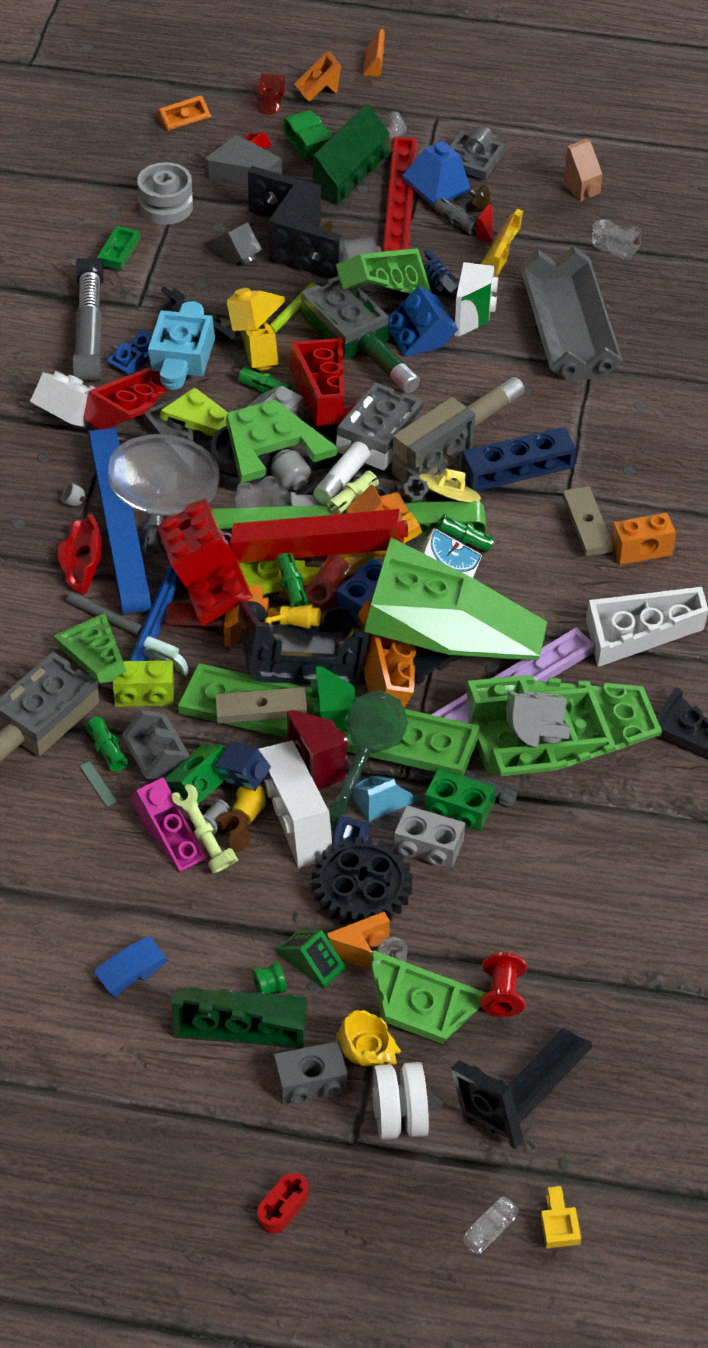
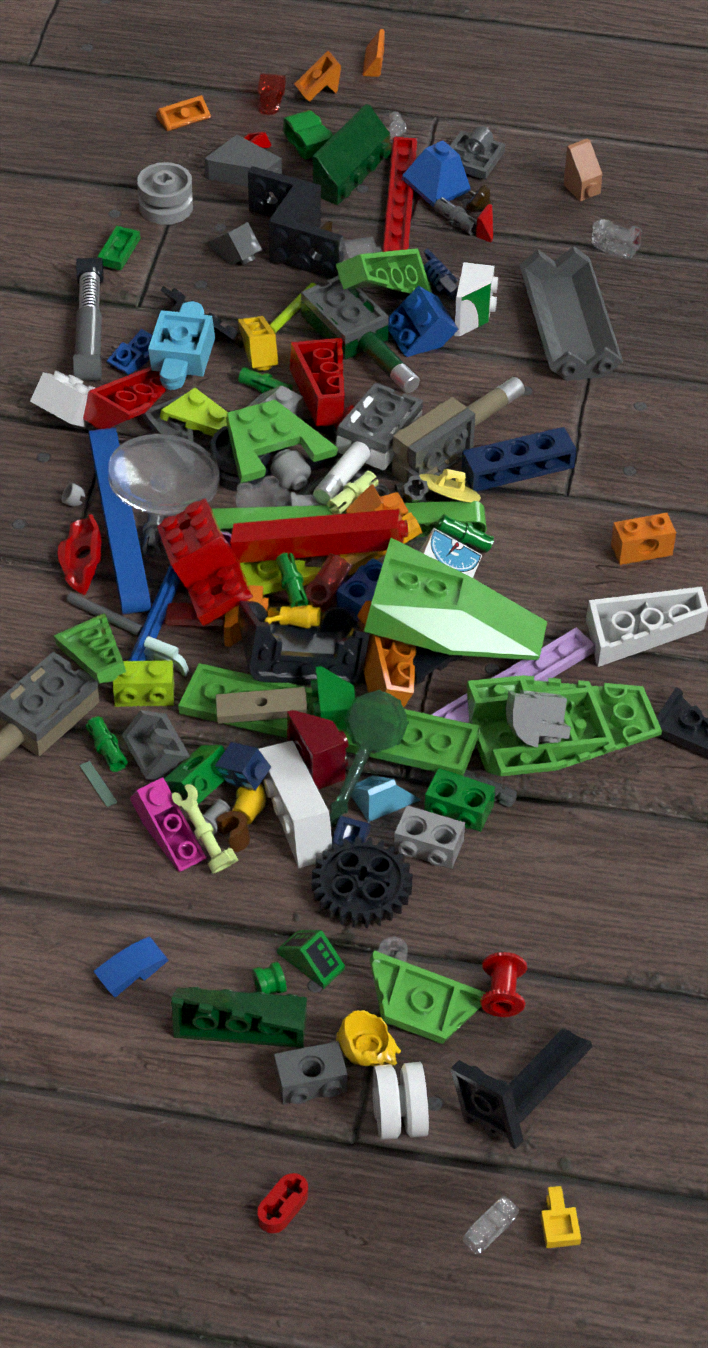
yellow slope [227,288,285,331] -> none
orange slope [327,912,390,969] -> none
yellow slope [481,209,523,277] -> none
dark tan tile [562,486,613,556] -> none

